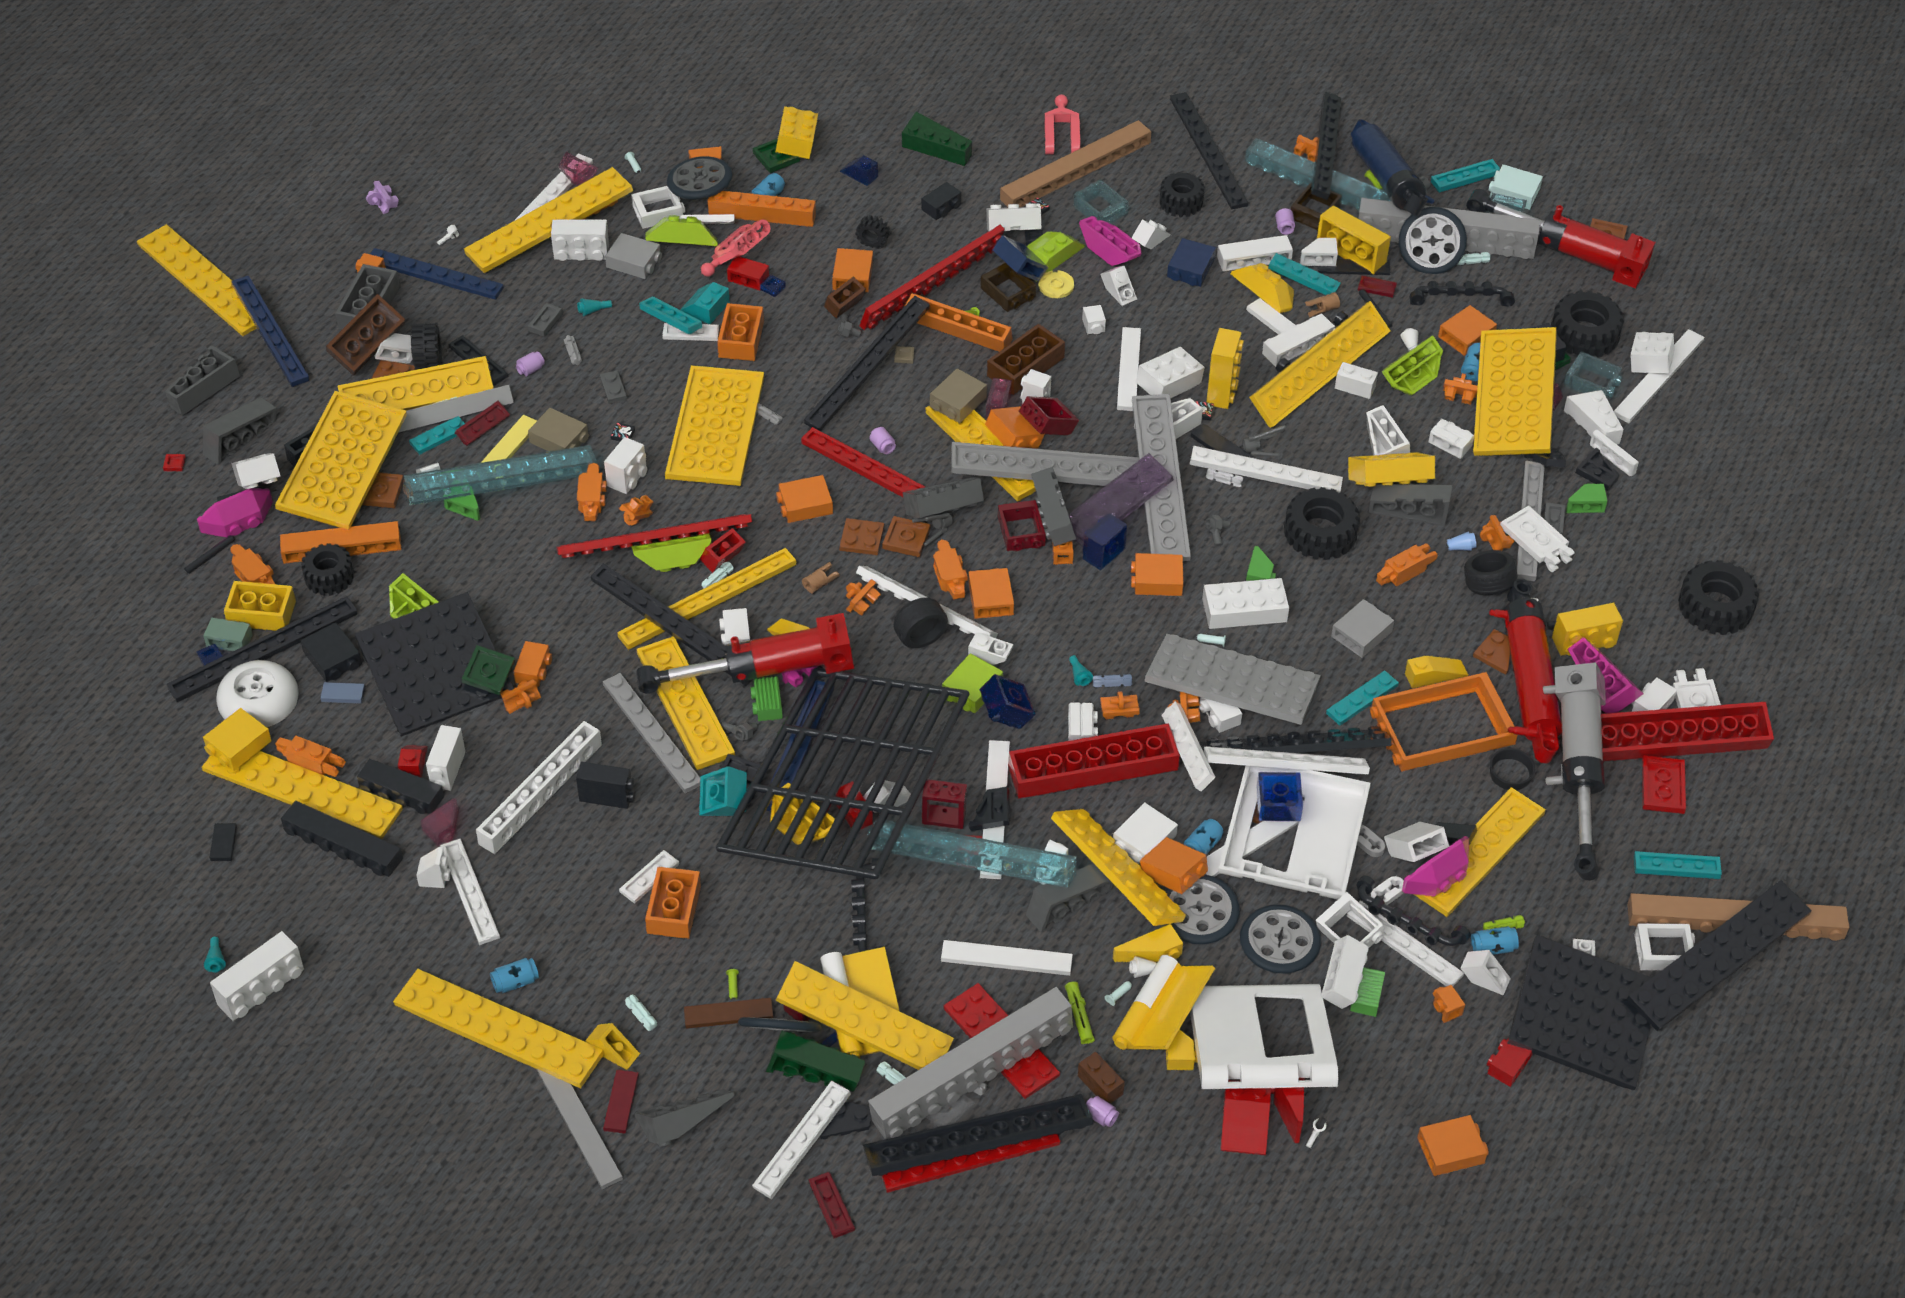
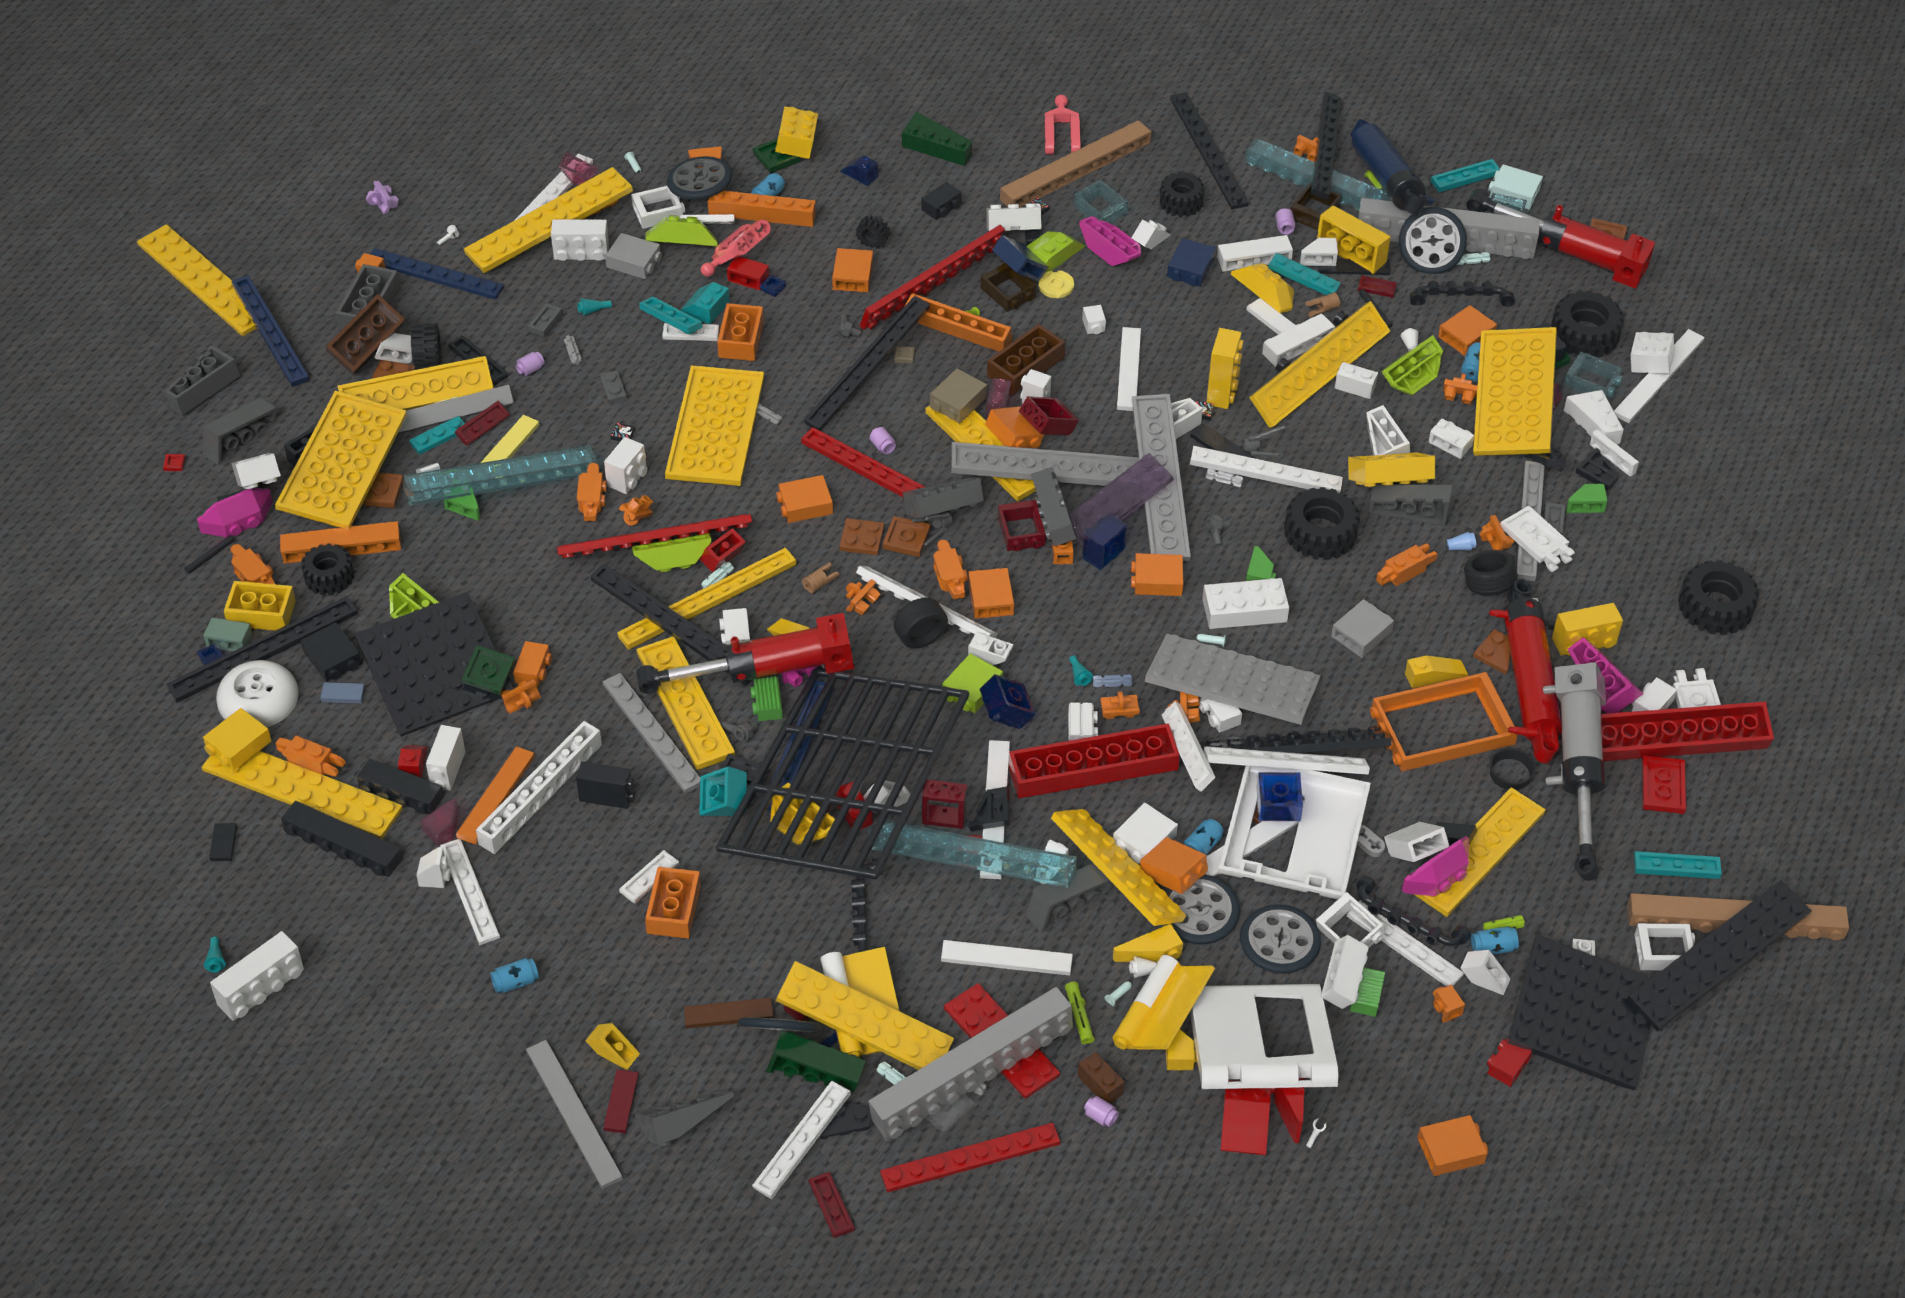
yellow plate [393,969,604,1089] -> none
dark tan brick [528,408,589,460] -> none
light aqua axle [625,994,657,1031] -> none
lime piece [726,969,739,999] -> none
reddish brown brick [824,276,866,318] -> none
black plate [863,1094,1093,1177] -> none
white slope [1100,266,1137,306] -> none
white brick [1136,347,1205,398] -> none
teal plate [1326,670,1399,726] -> none
white beam [1371,876,1404,905] -> none
none -> orange tile [456,746,535,845]

